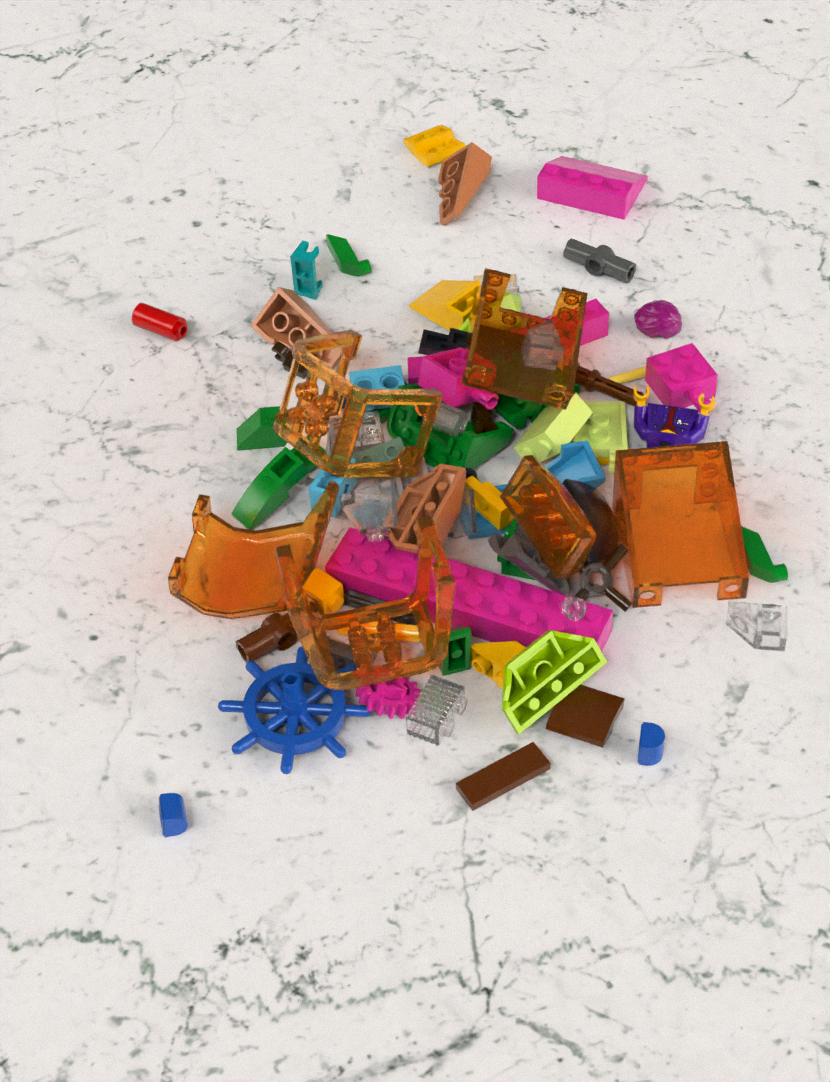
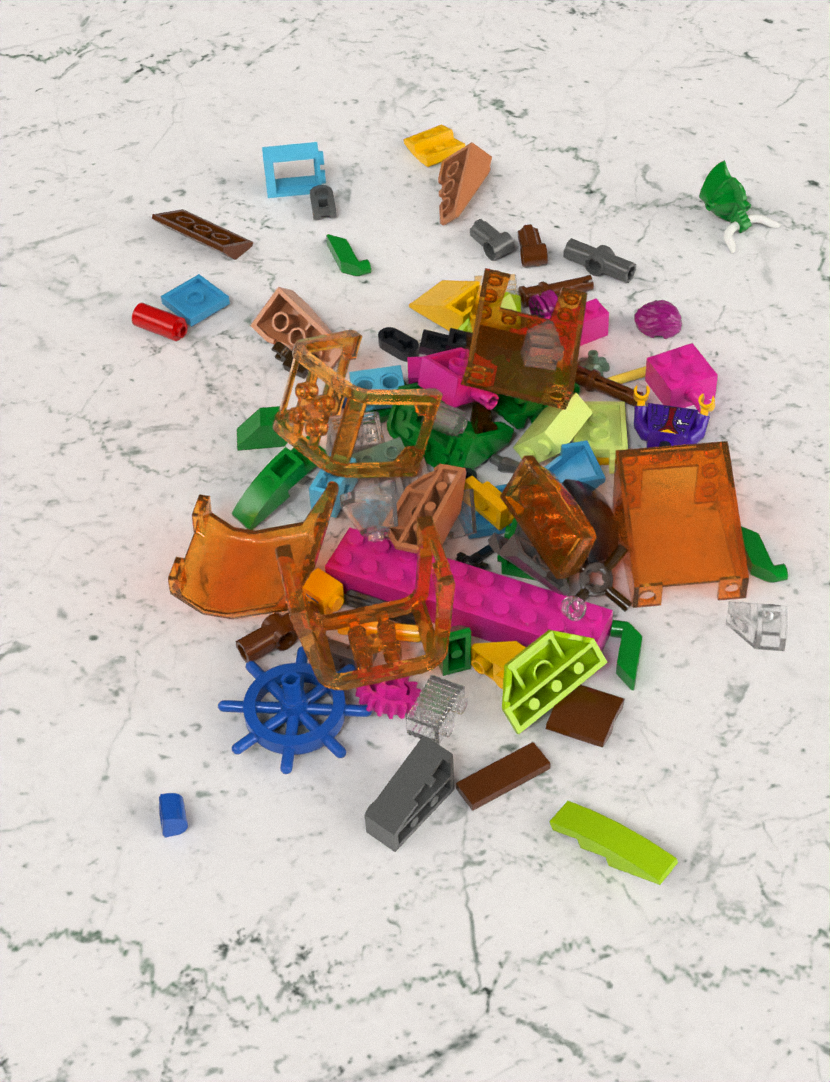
teal hinge [290,240,322,300] -> none
dark pink slope [537,156,648,220] -> none
blue brick [638,722,665,766] -> none
none -> reddish brown slope [152,209,253,260]
none -> dark azure plate [161,274,230,327]
none -> medium azure window [262,142,326,198]
none -> dark grey plate [310,185,337,220]
none -> dark grey wedge [364,735,455,852]
none -> black beam [378,327,419,362]
none -> black piece [455,544,494,570]
none -> dark grey piece [470,219,515,261]
none -> flat silver bar [490,453,534,475]
none -> reddish brown piece [518,224,548,267]
none -> reddish brown pin [518,275,594,308]
none -> magenta wheel [529,290,563,322]
none -> lime slope [549,801,678,885]
none -> sand green plant [578,350,610,377]
none -> green piece [610,620,642,691]
none -> green helmet [699,160,781,254]

